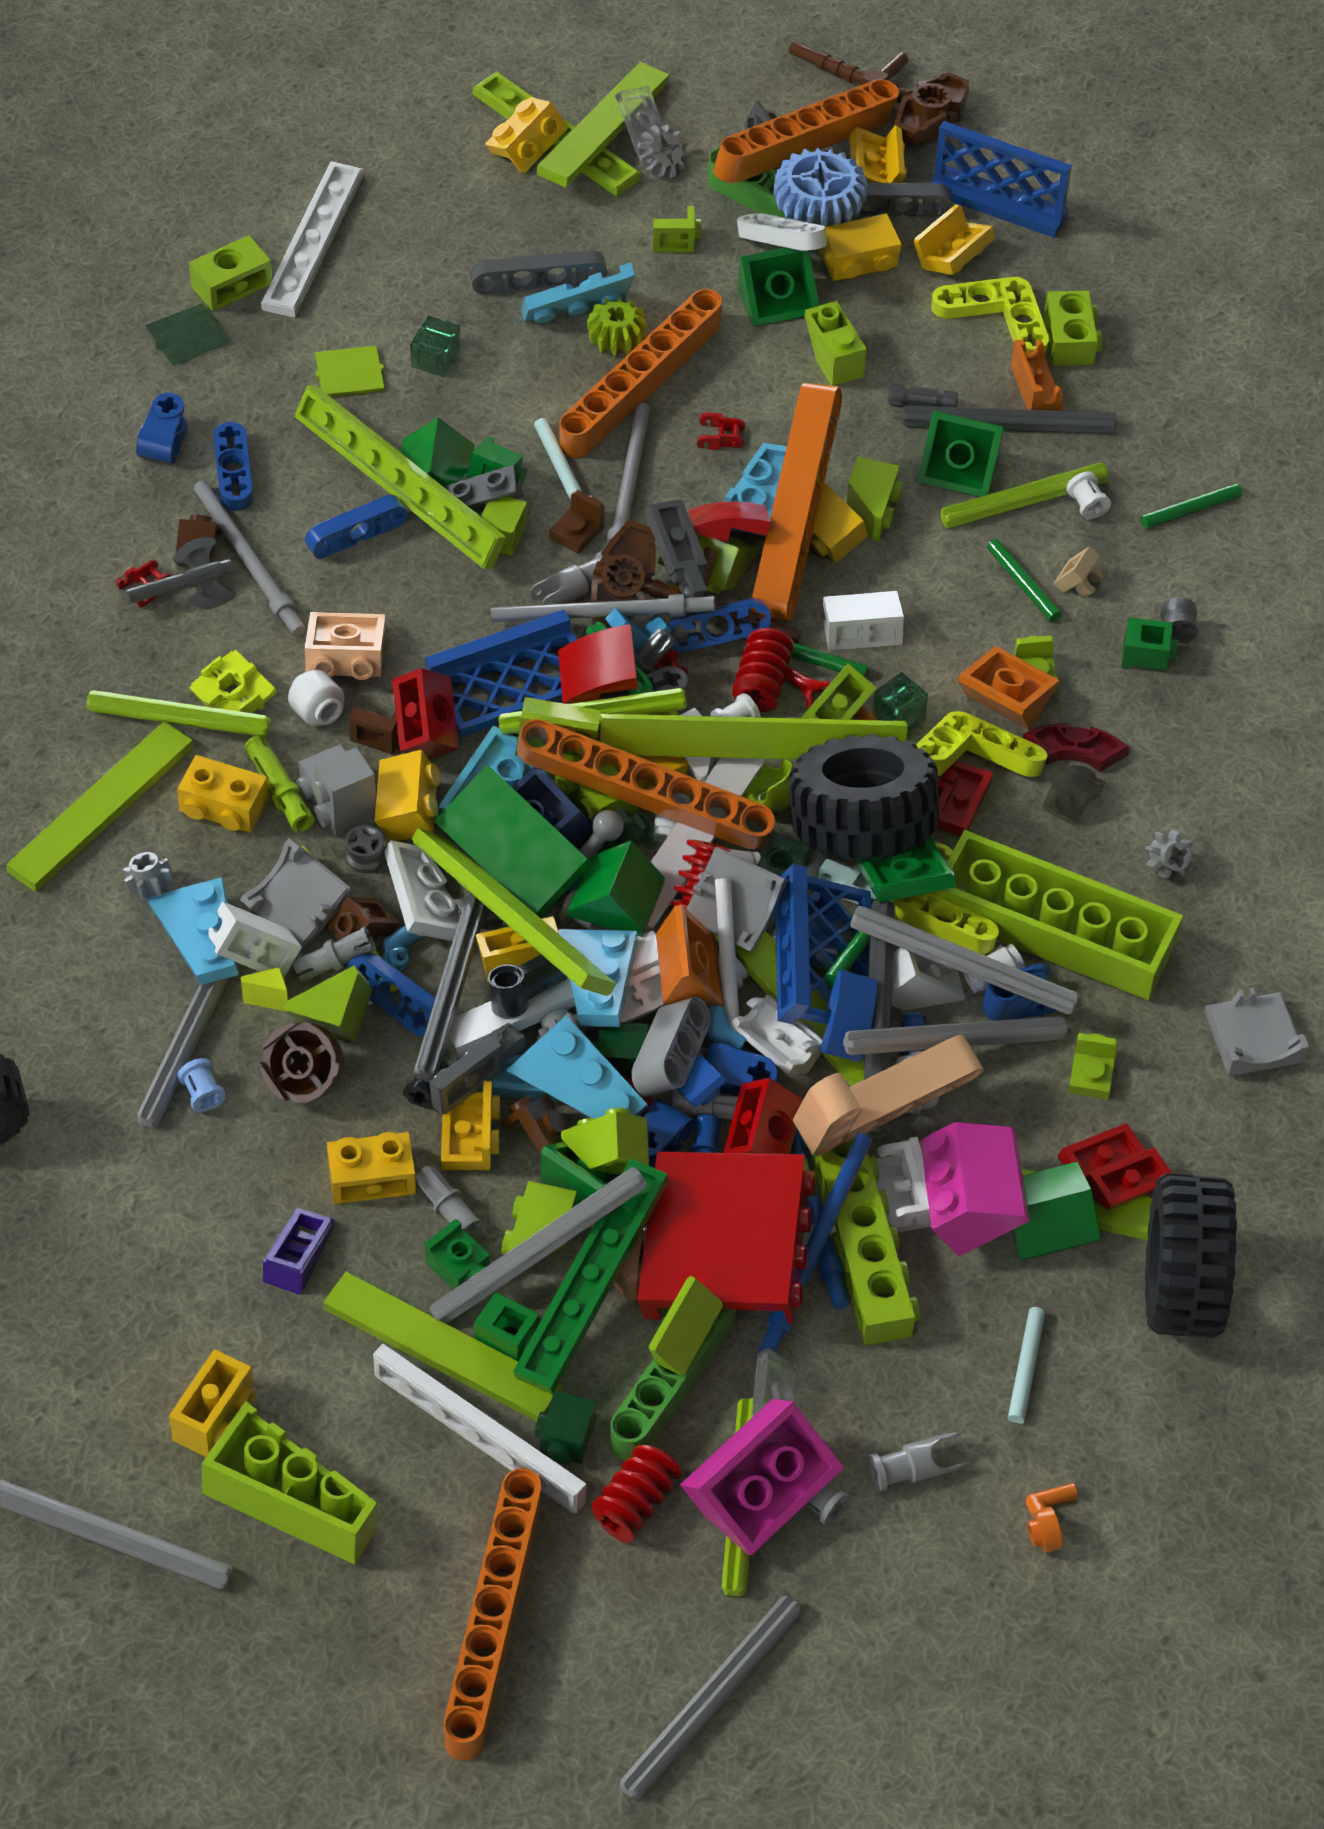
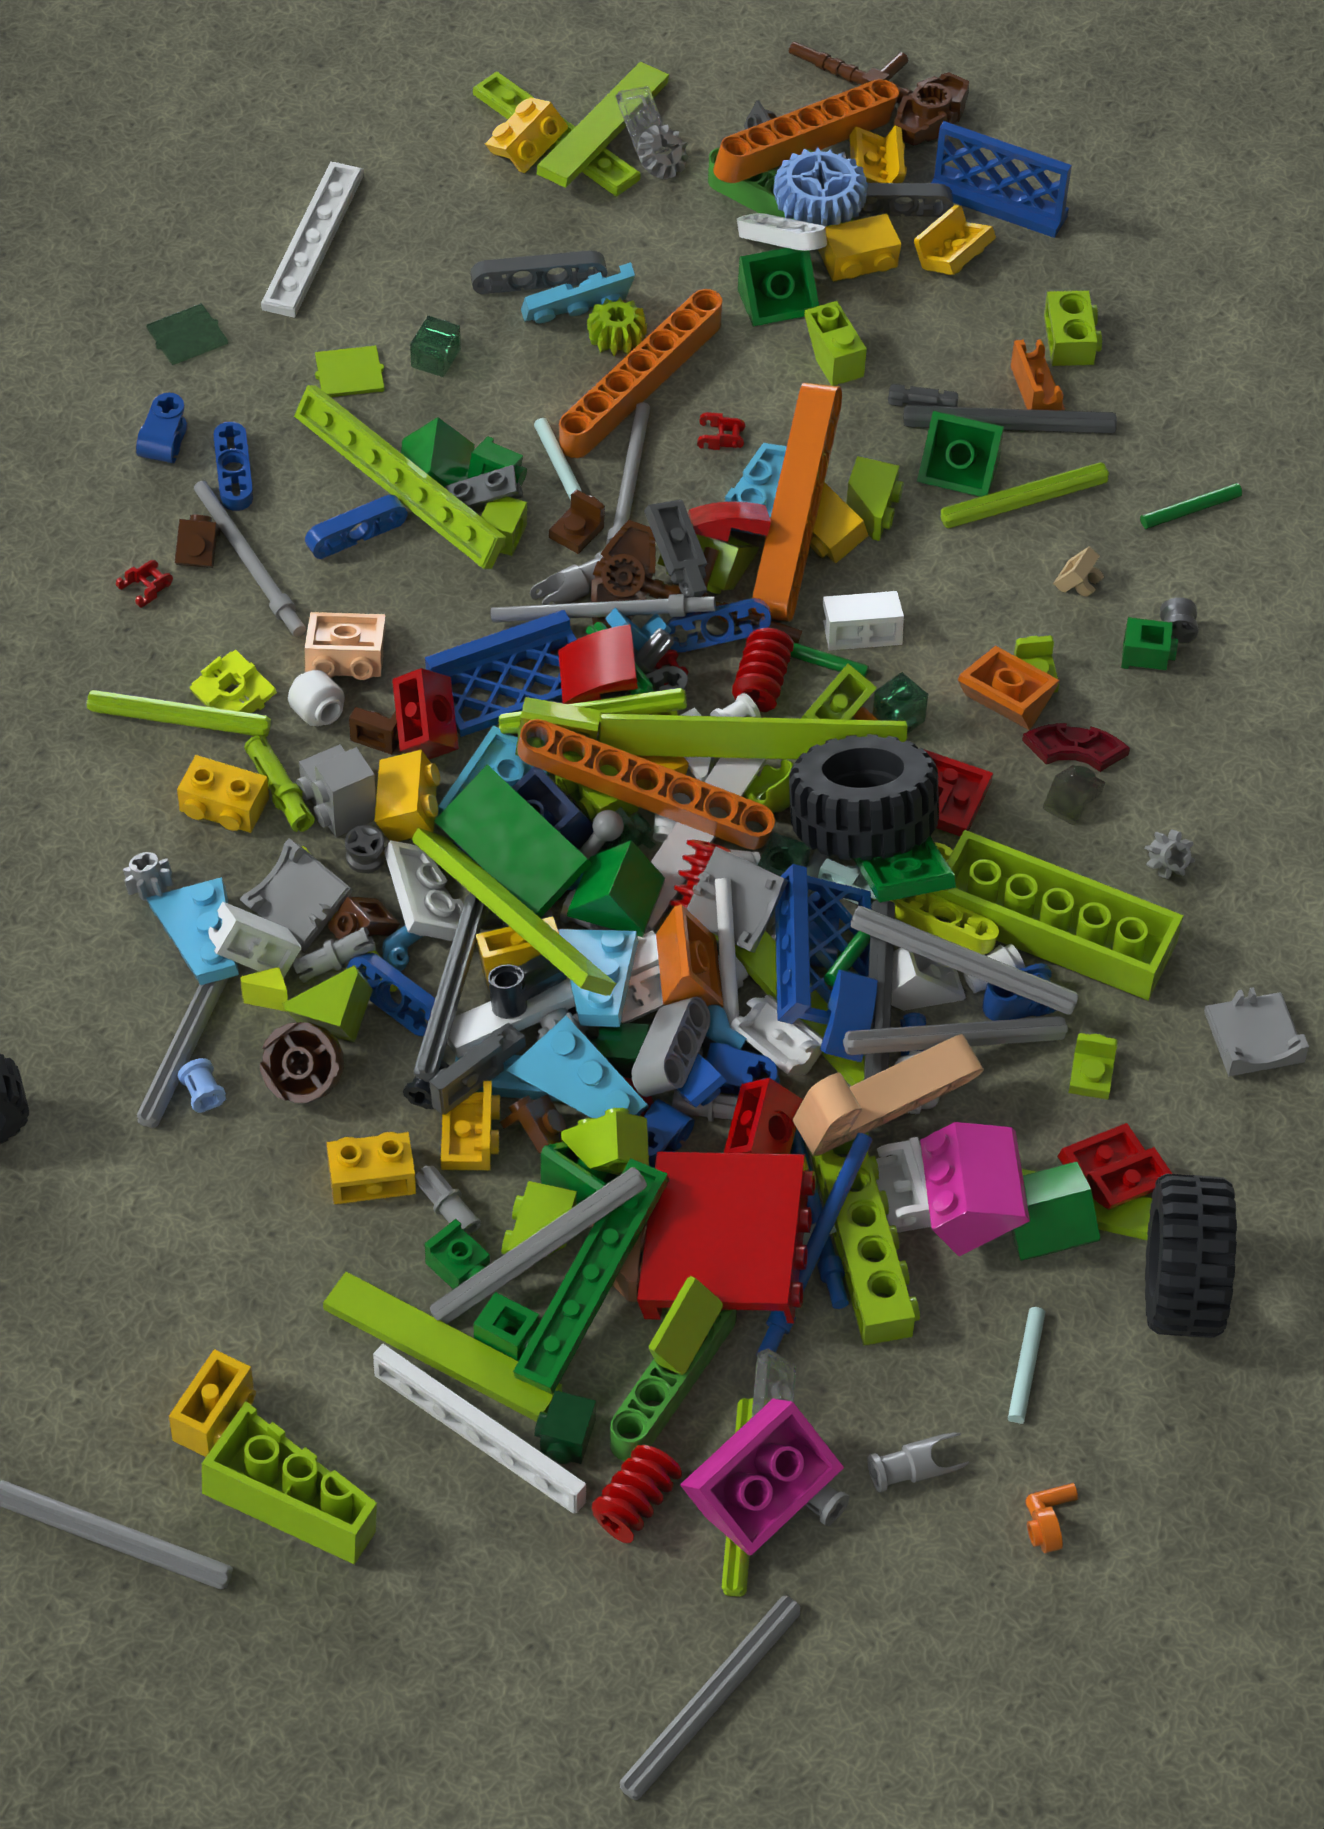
lime tile [6,721,193,892] -> none
dark grey piece [124,537,236,608] -> none
lime brick [189,235,272,311] -> none
dark purple slope [263,1208,335,1295] -> none
orange beam [443,1468,541,1761] -> none
lime bracket [652,206,702,253] -> none
blue pin [689,1114,722,1153] -> none
red bar [784,667,830,709] -> none
neon yellow beam [916,711,1048,777] -> none
neon yellow beam [931,277,1049,355] -> none
green bar [987,539,1062,622] -> none
white bush [1066,472,1112,520] -> none

